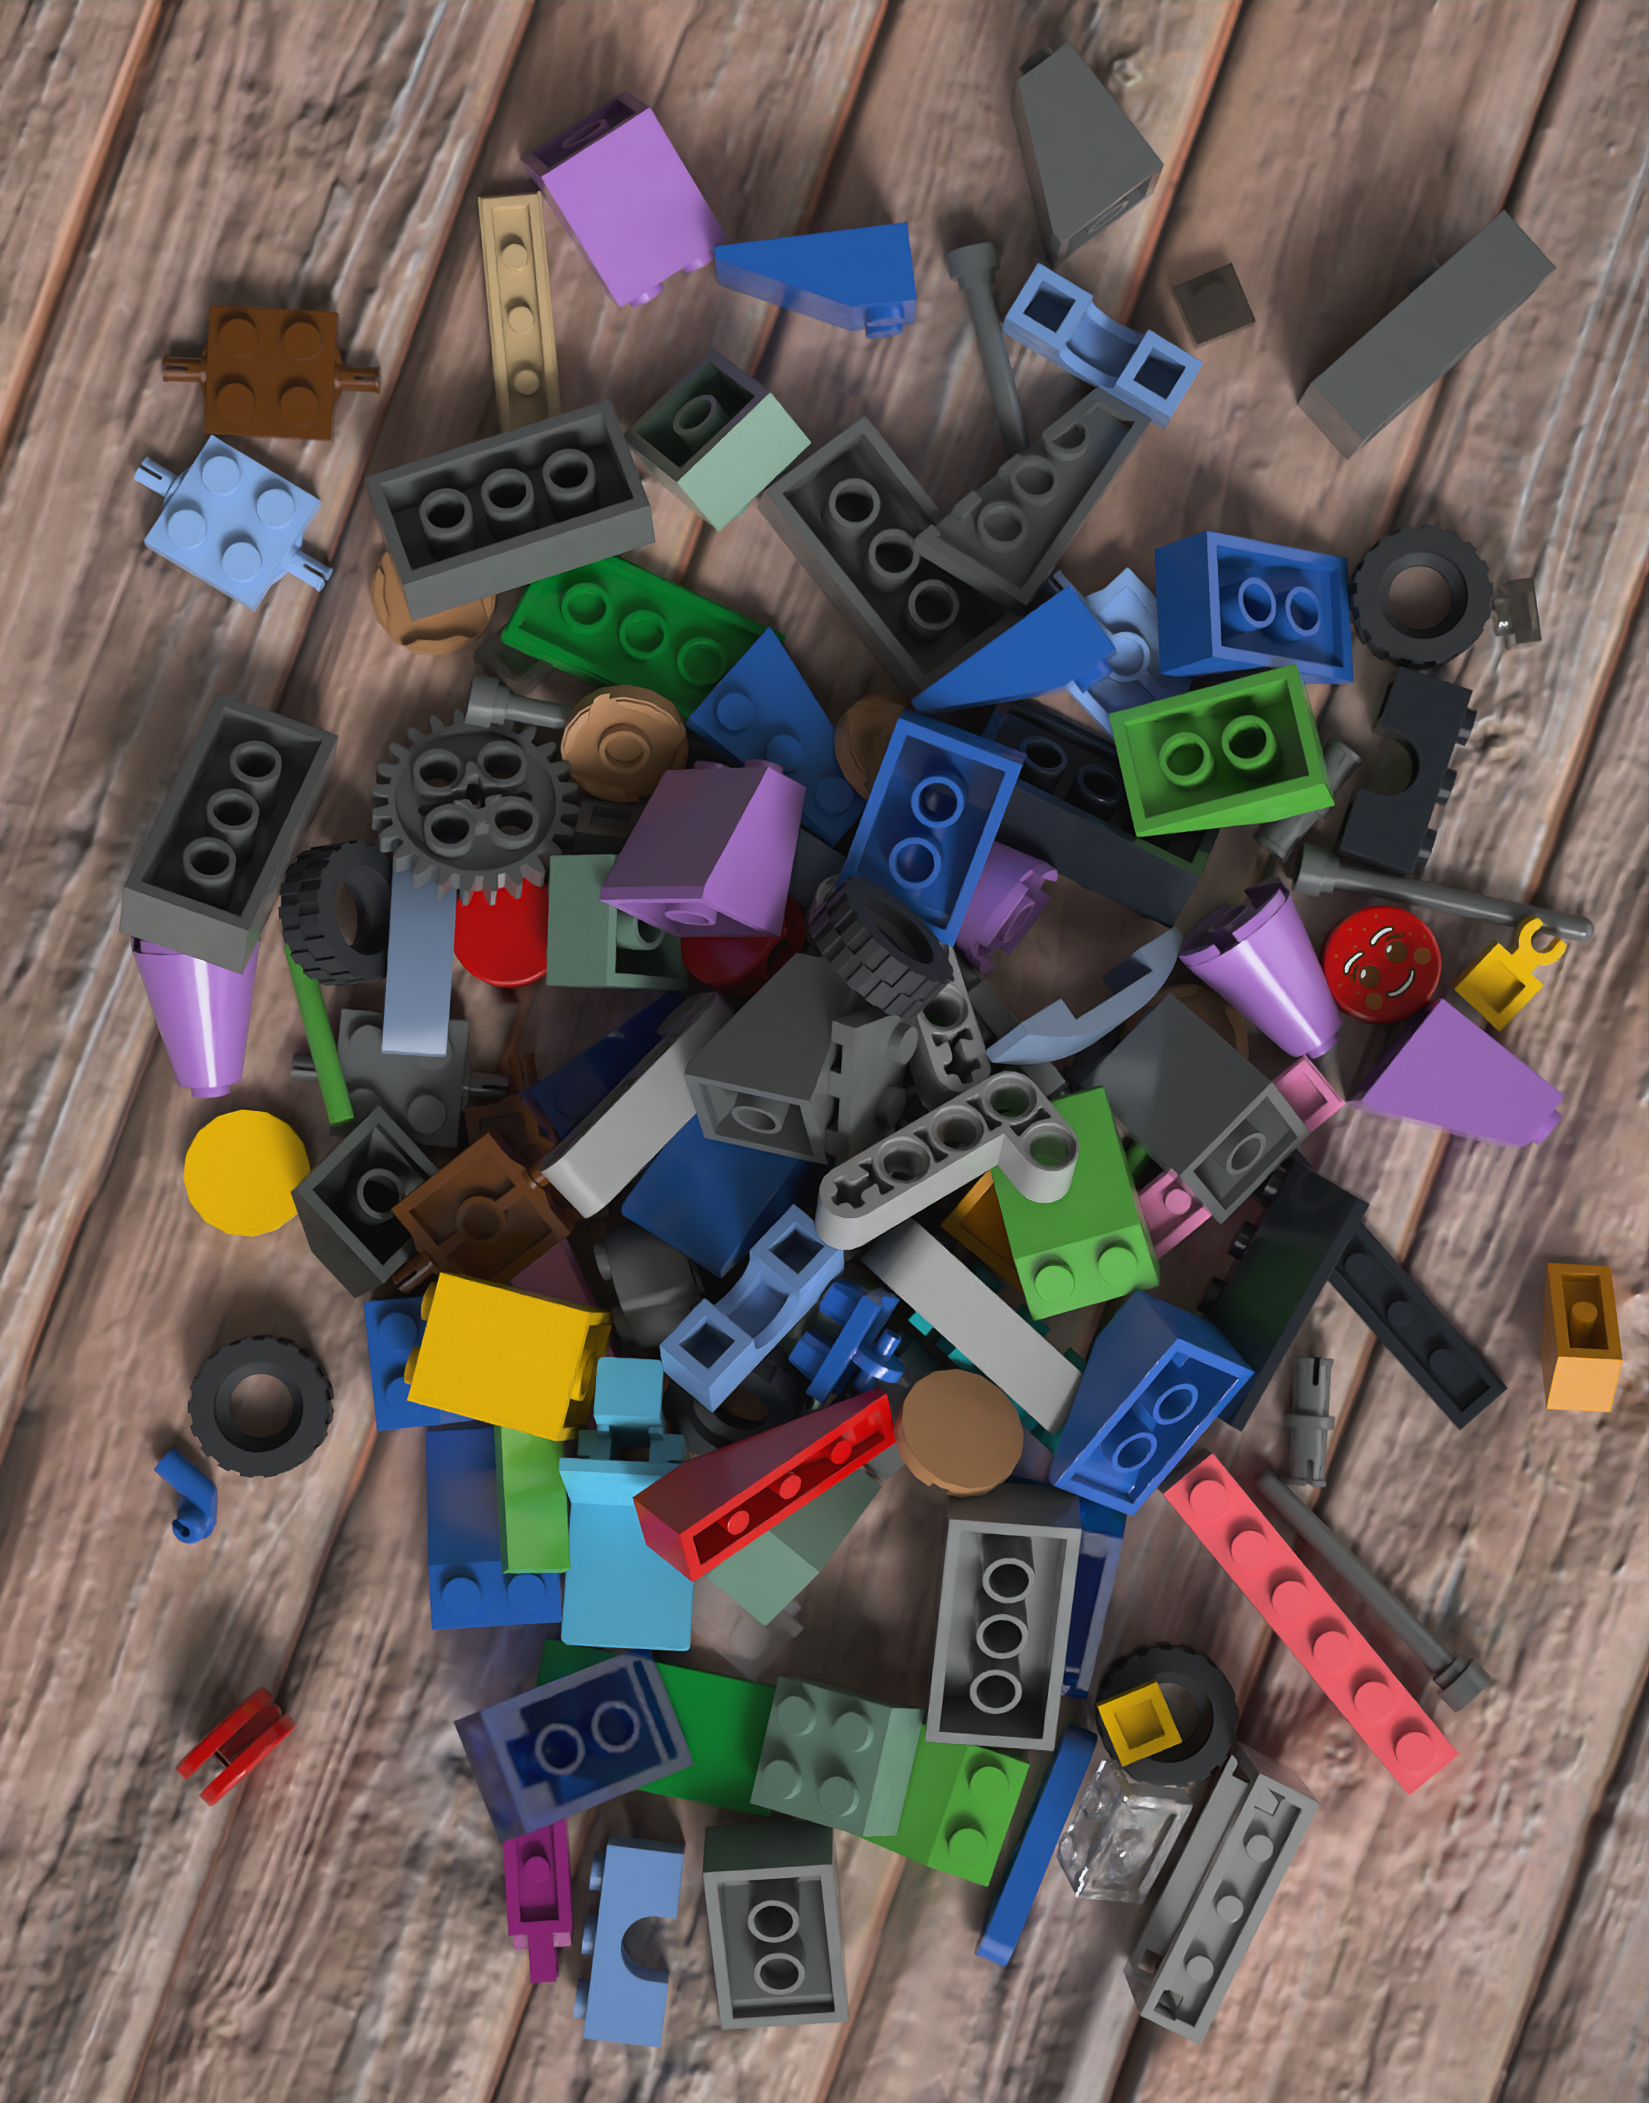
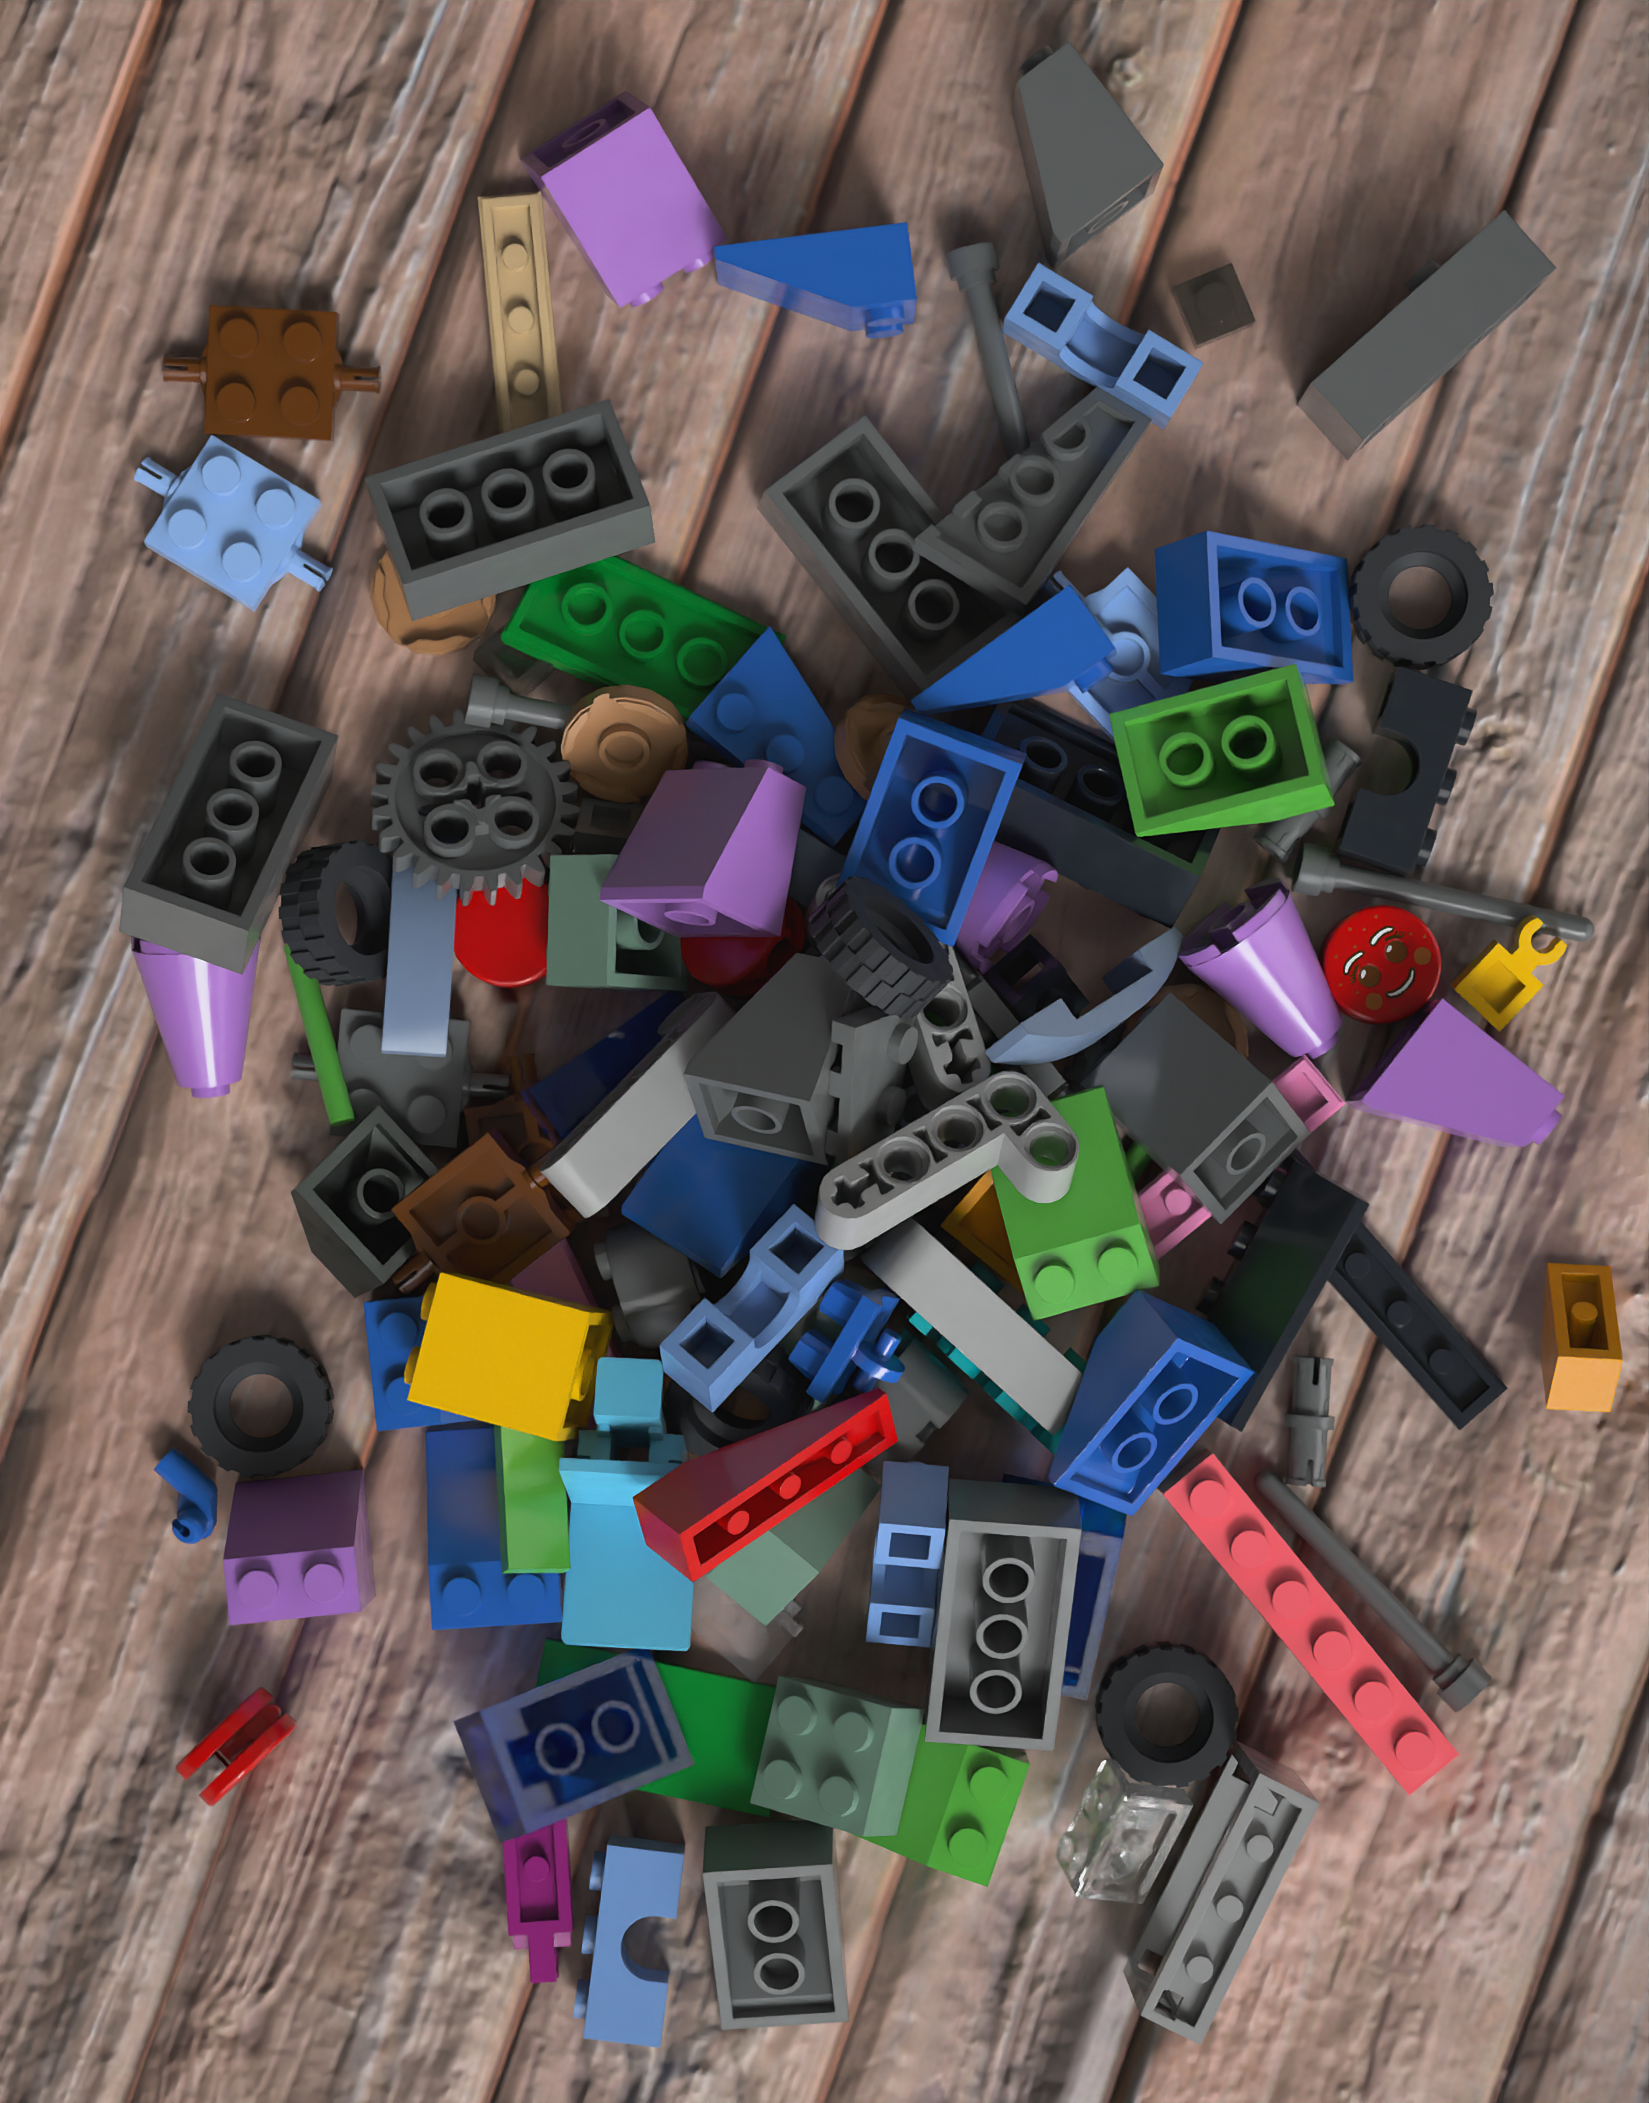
yellow tile [183,1109,313,1237] -> none
sand green brick [623,349,811,532] -> none
medium nougat tile [894,1369,1024,1498] -> none
blue beam [974,1722,1098,1967] -> none
yellow plate [1096,1679,1182,1767] -> none
clear smoke plate [1491,577,1542,651] -> none
none -> medium lavender slope [223,1469,376,1625]
none -> medium blue arch [866,1461,949,1648]
none -> black brick [983,934,1090,1023]

